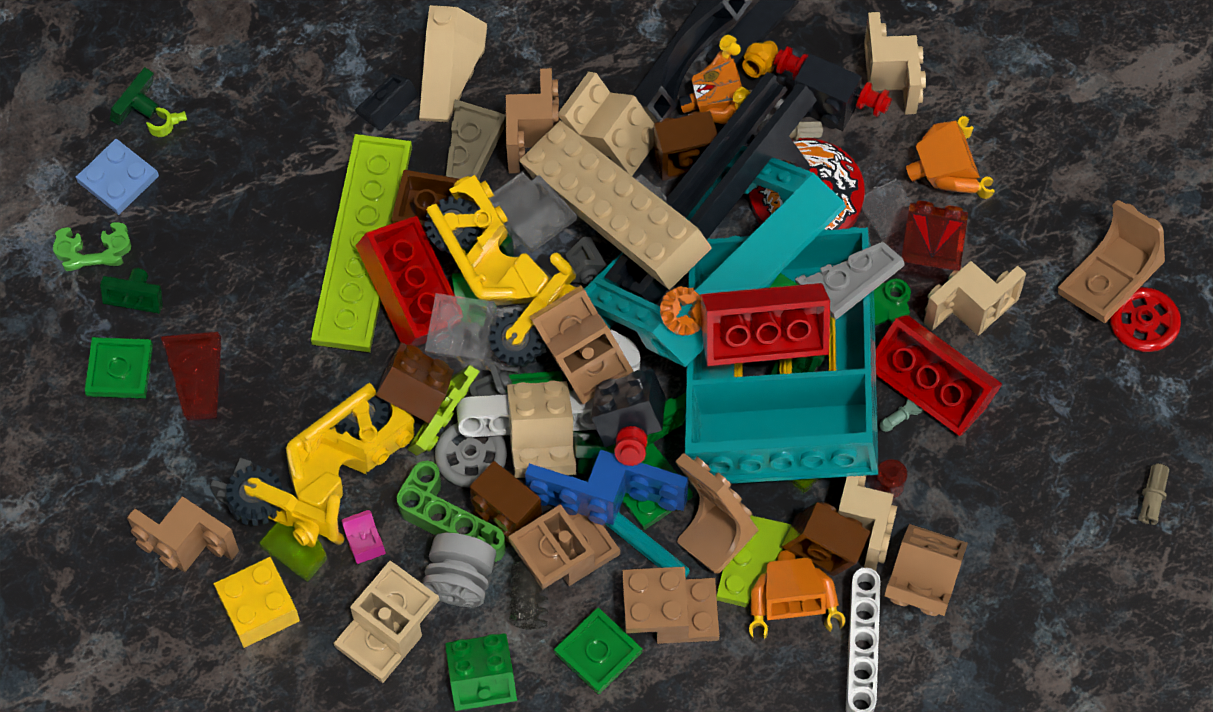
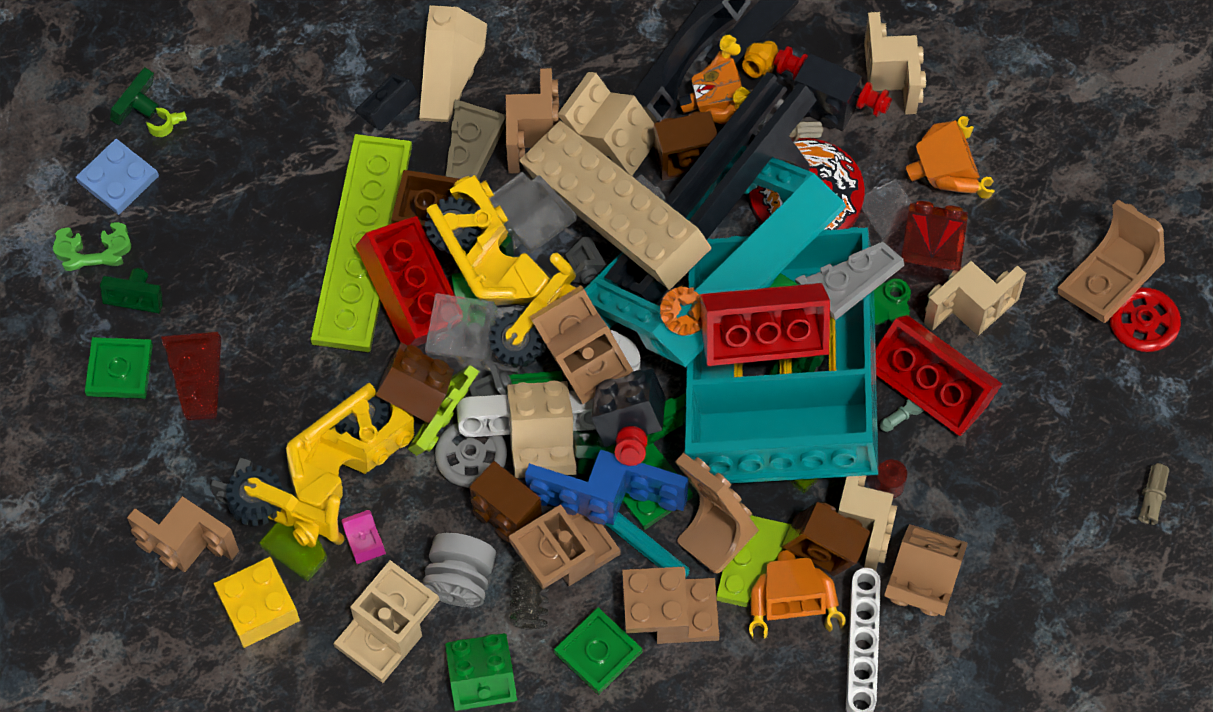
bright green beam [397,460,506,562] -> none

